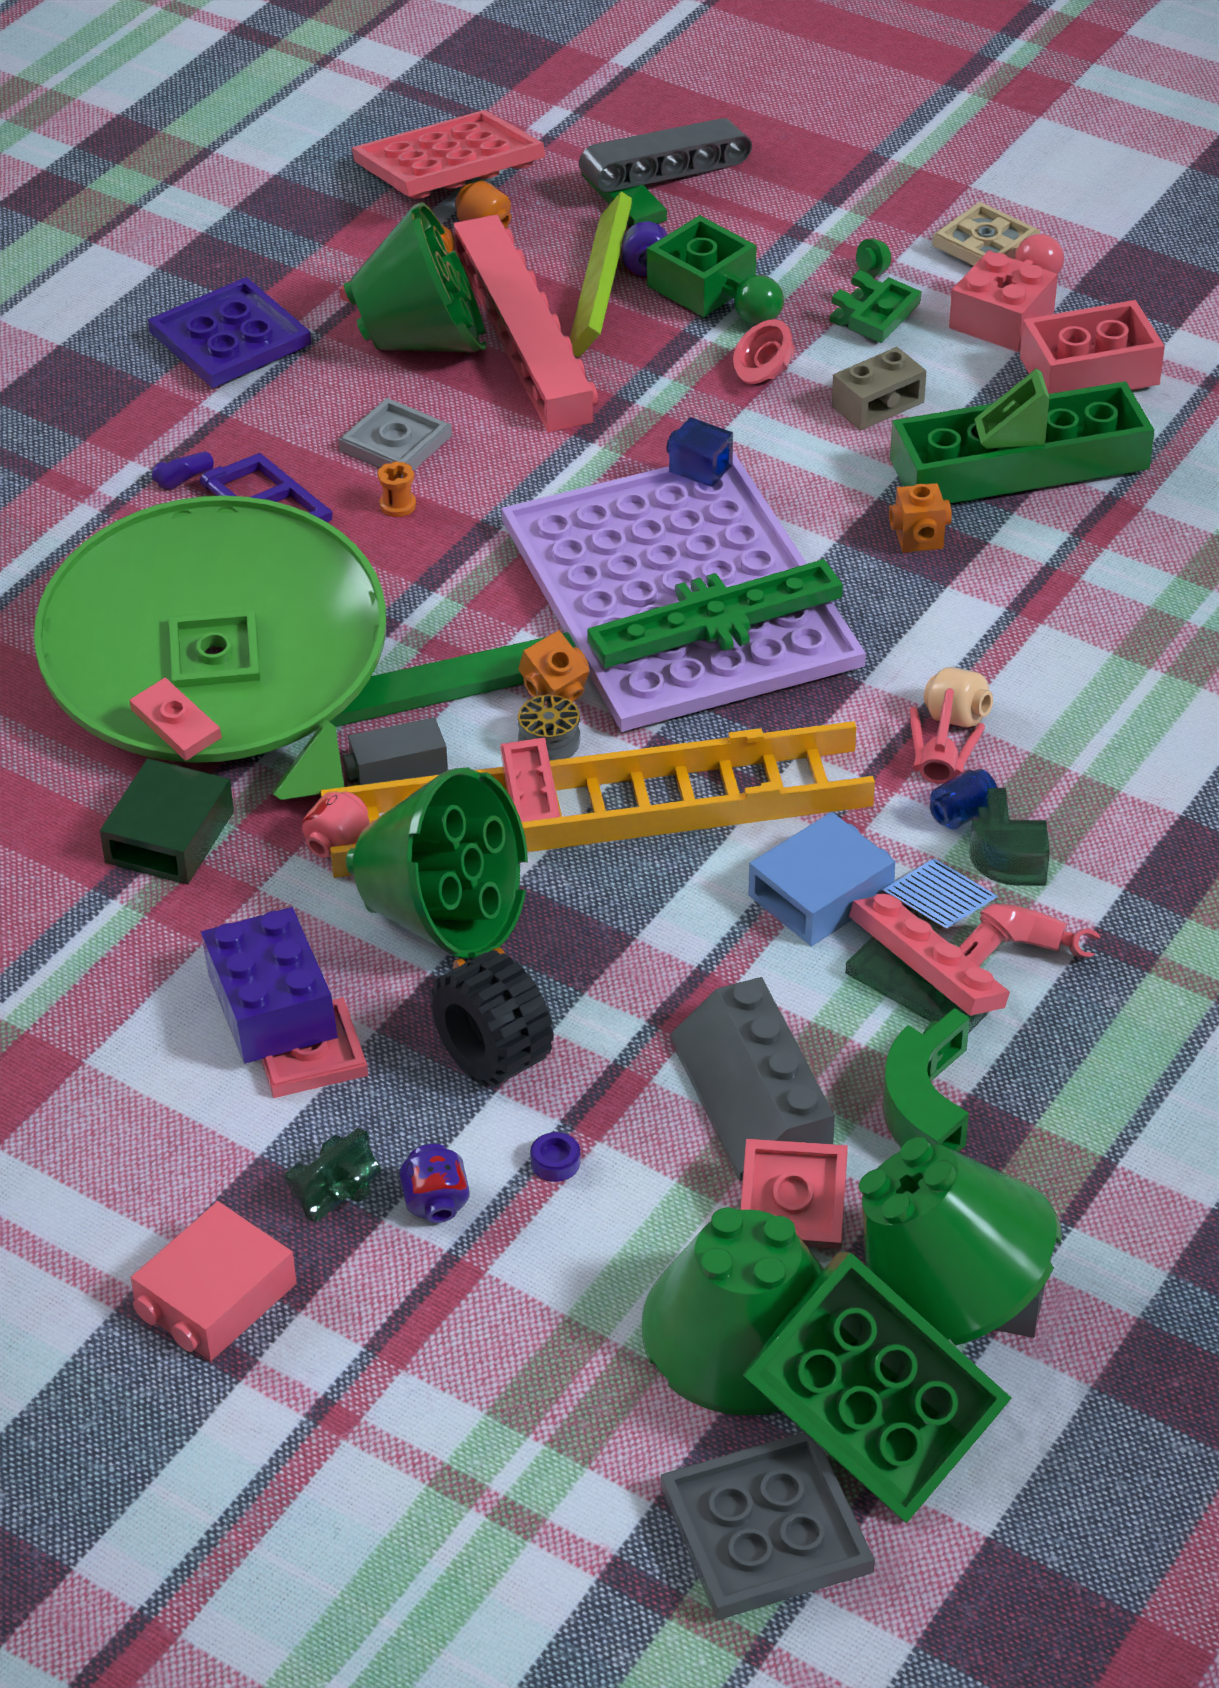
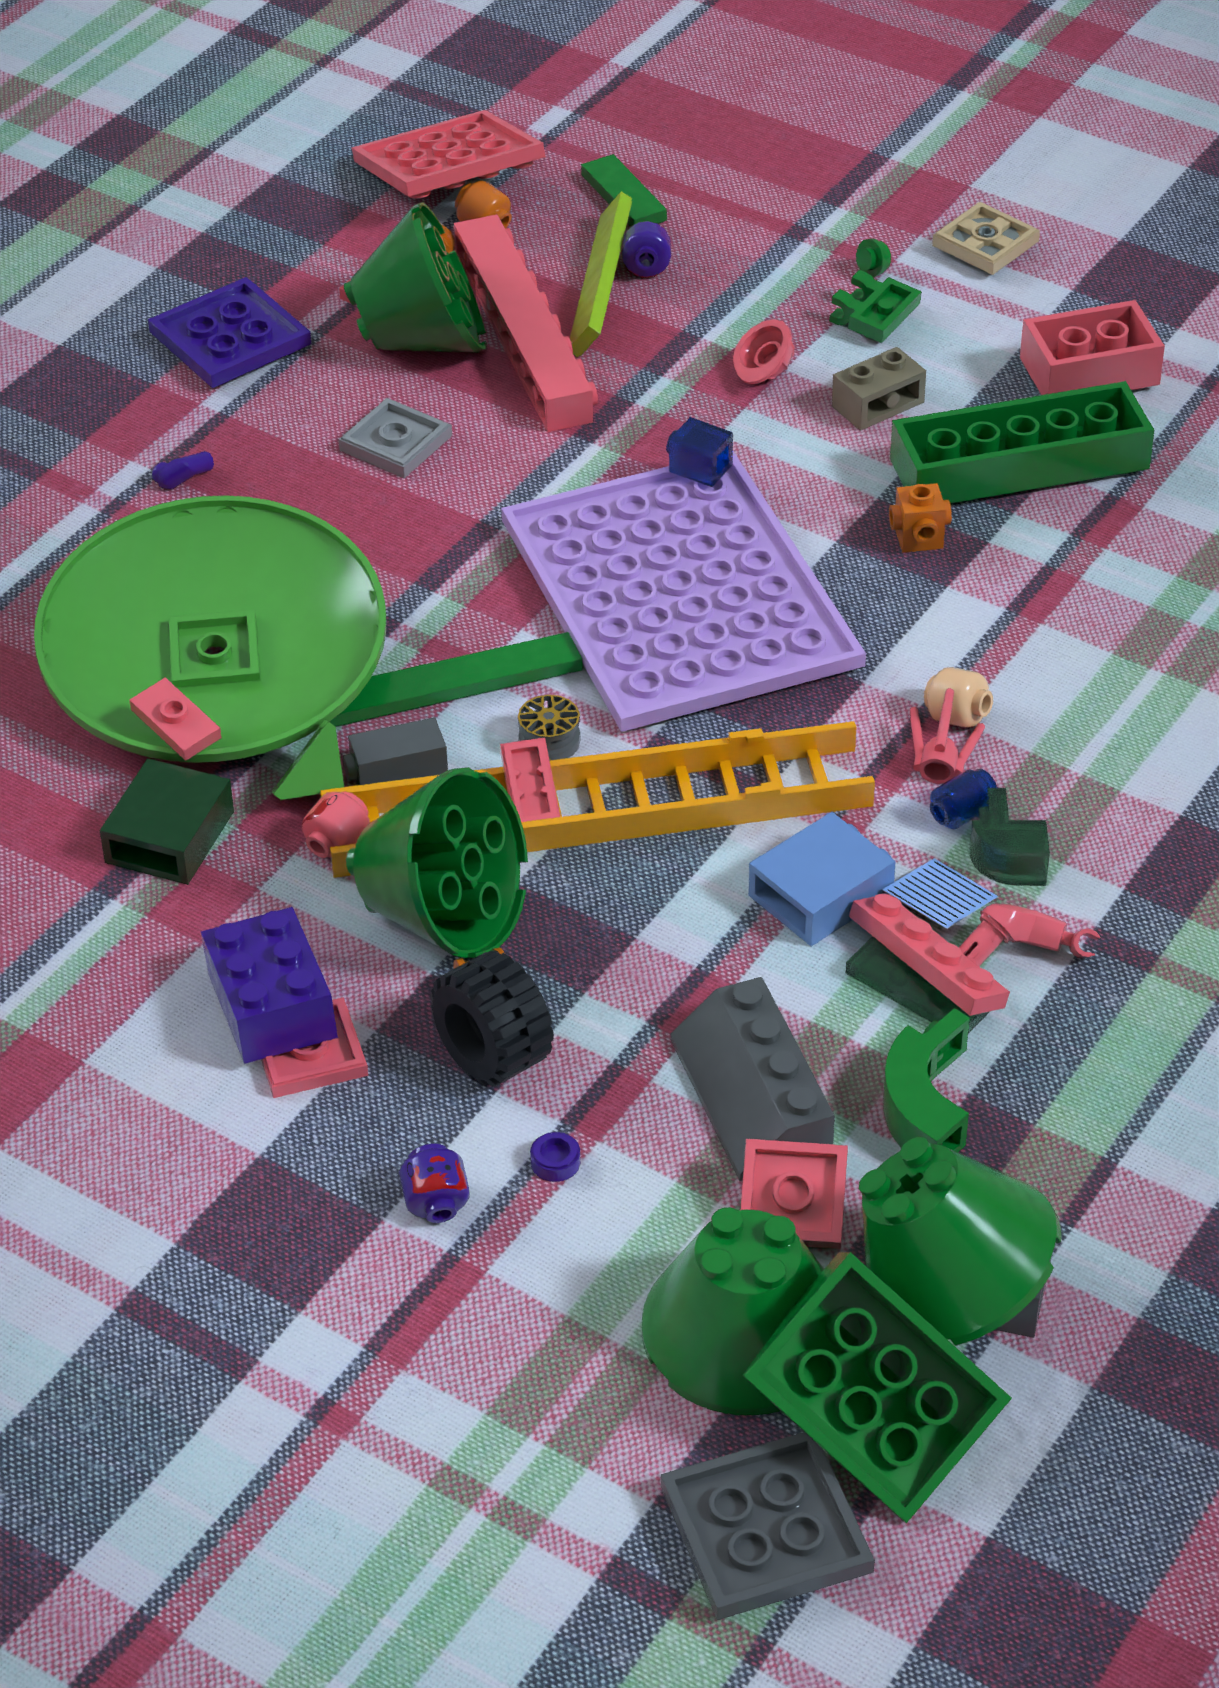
coral brick [130,1201,297,1362] -> none
dark purple window [200,453,333,522] -> none
clear green hips [285,1127,382,1223] -> none
orange bush [377,462,416,517] -> none
orange brick [518,630,590,708] -> none
dark grey beam [579,118,752,192] -> none
green hinge [587,559,843,668] -> none
green brick [647,215,784,325] -> none
coral brick [949,234,1064,352] -> none
bright green slope [974,368,1049,449] -> none

